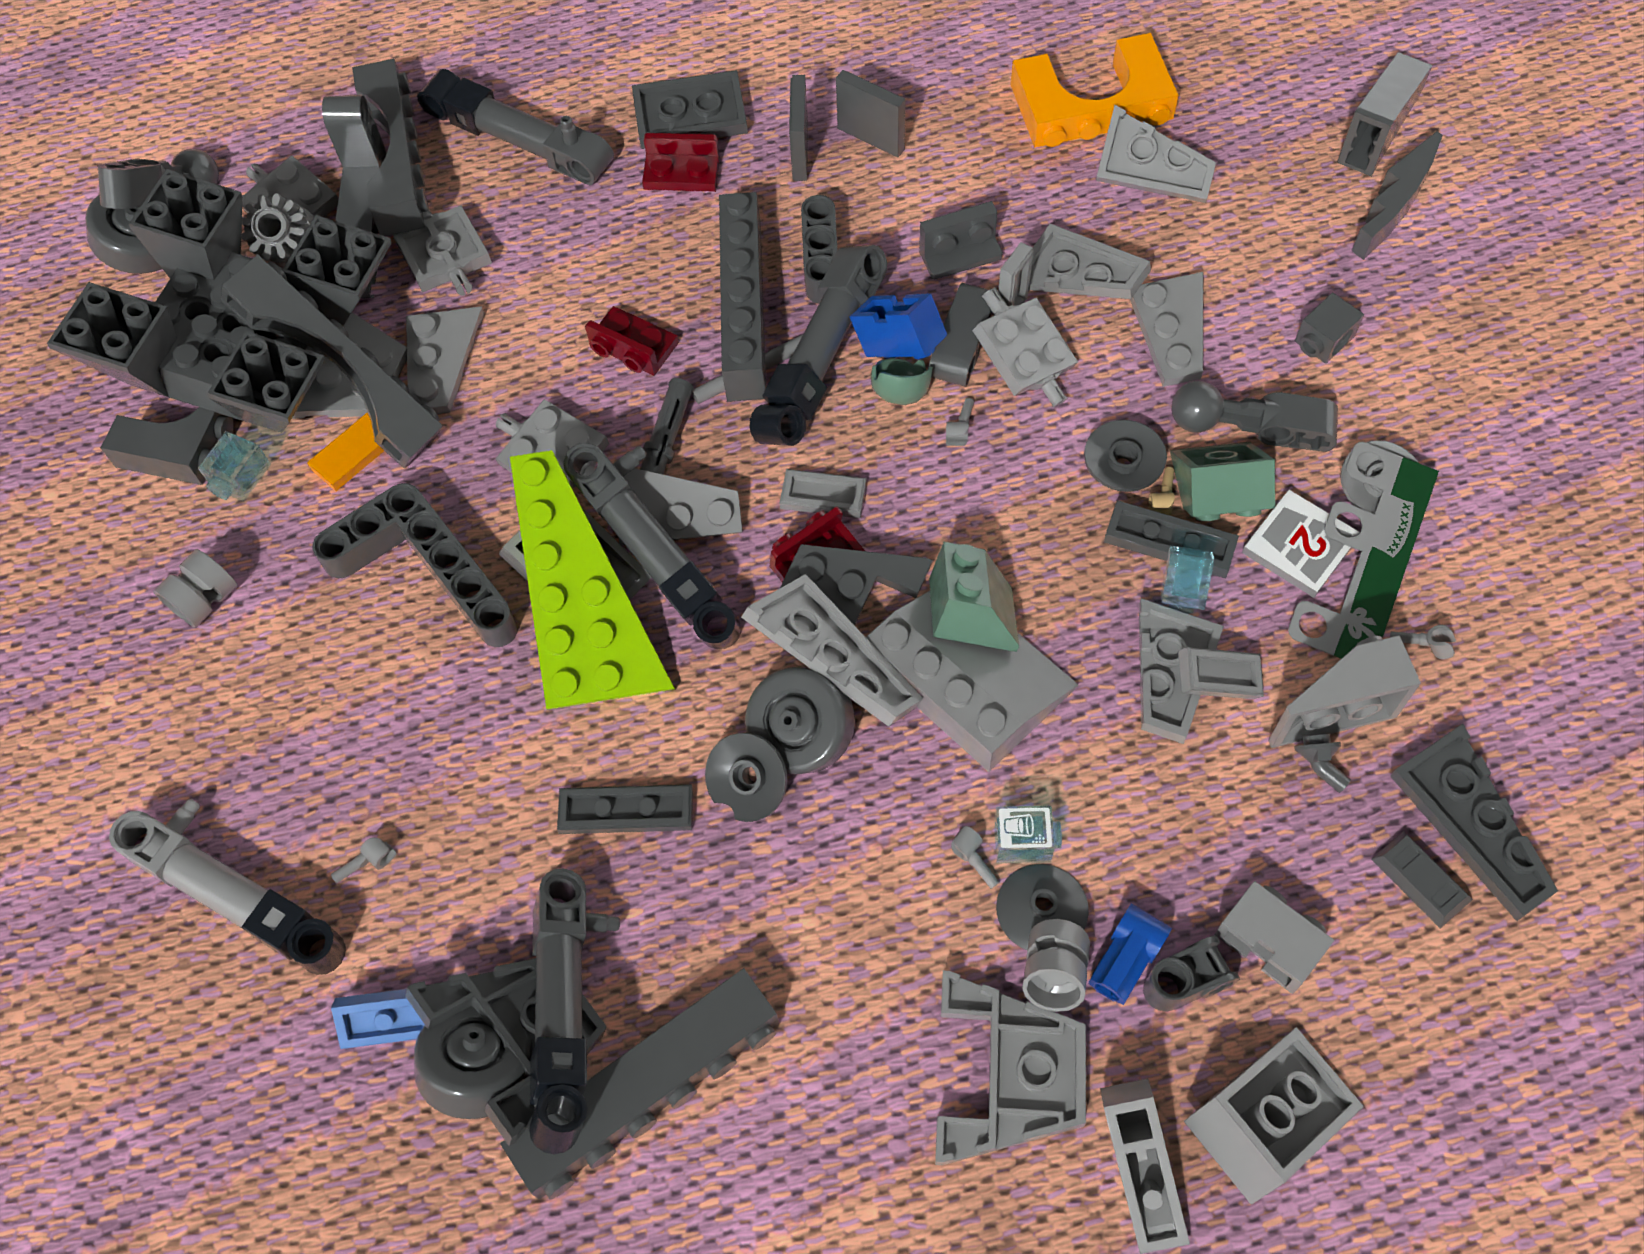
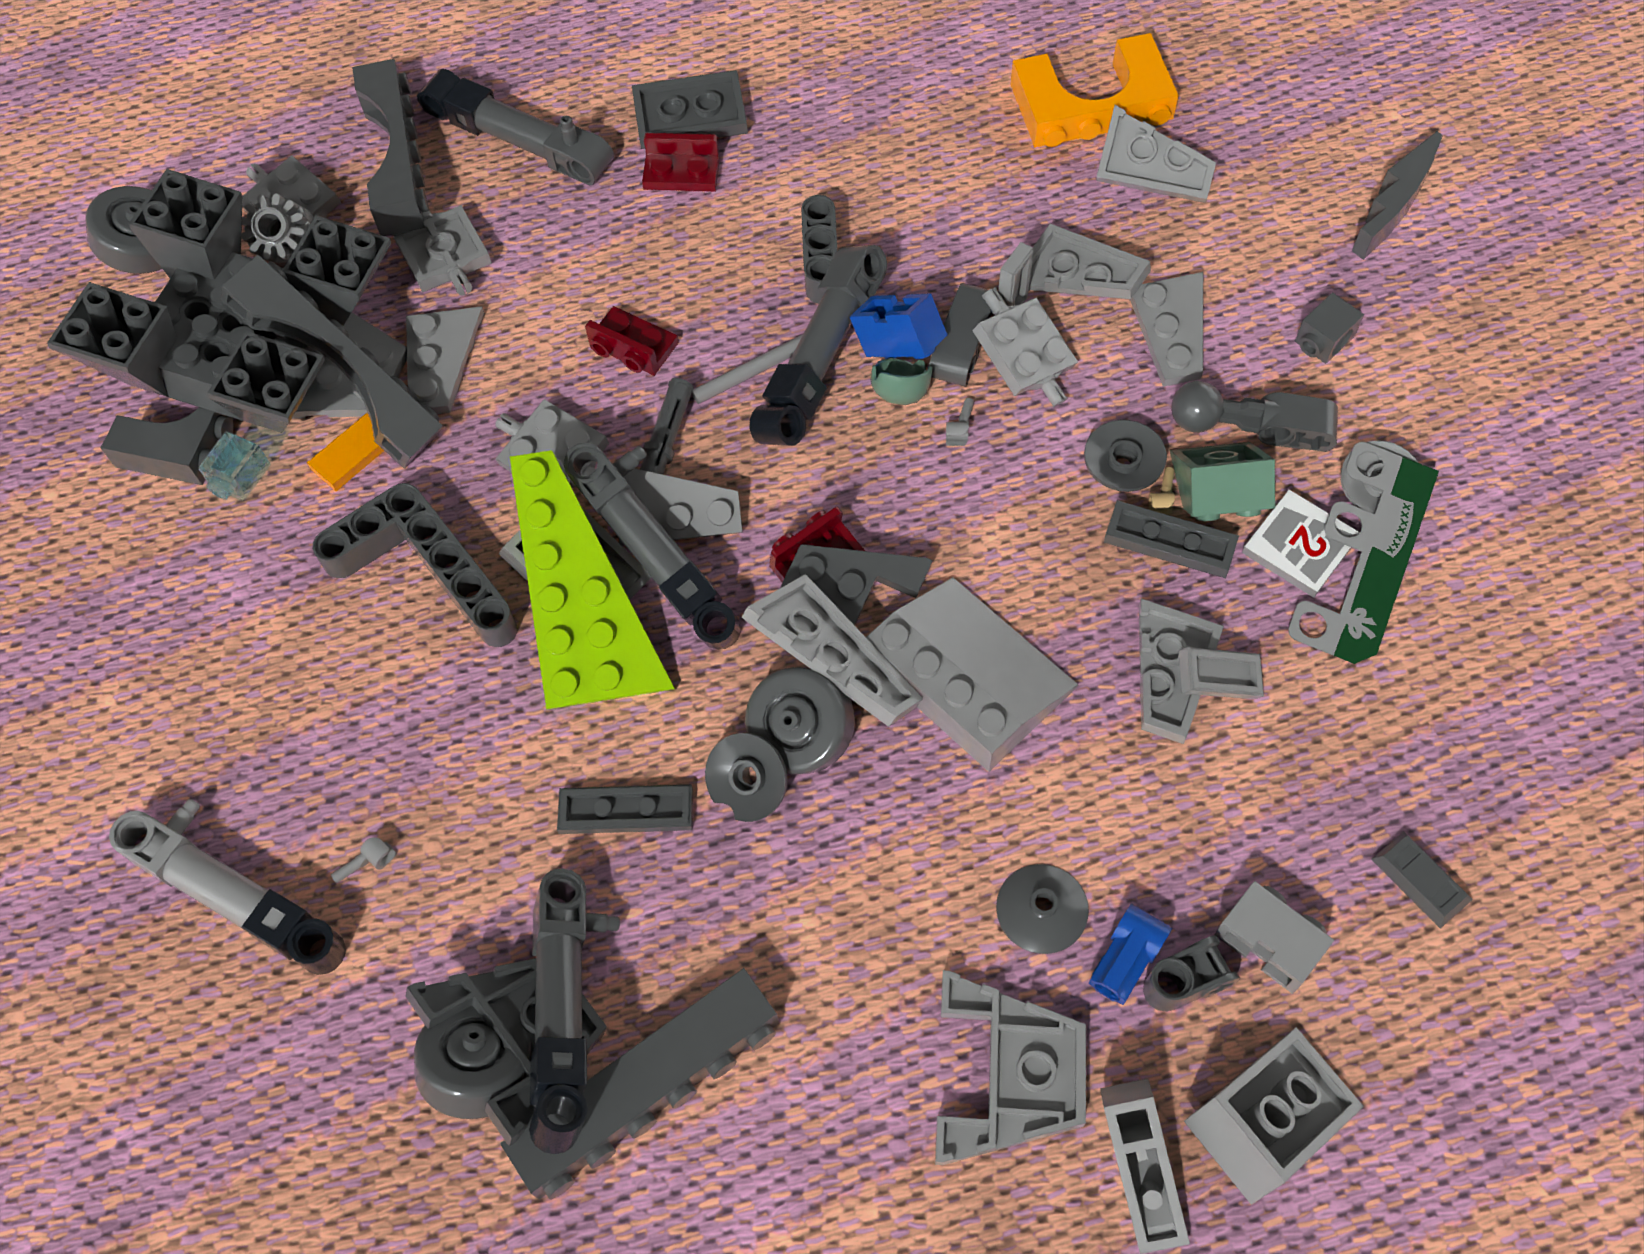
dark grey beam [97,149,219,209] -> none
light grey wheel [153,549,238,628] -> none
dark grey beam [322,95,387,299] -> none
medium blue plate [331,989,425,1049] -> none
dark grey brick [719,192,766,402] -> none
light grey tile [779,469,866,518] -> none
dark grey tile [789,75,808,181] -> none
dark grey tile [836,70,906,158] -> none
dark grey bracket [919,201,1003,280] -> none
sand green slope [929,542,1019,652] -> none
light grey hand [951,826,1000,889] -> none
clear light blue brick [994,806,1062,864] -> none
light grey wheel [1022,919,1090,1012] -> none
clear light blue brick [1161,545,1214,614] -> none
light grey slope [1268,635,1421,748] -> none
dark grey plate [1294,734,1351,793] -> none
dark grey slope [1337,52,1433,177] -> none
light grey hand [1390,625,1456,659] -> none
dark grey wing [1390,724,1558,921] -> none

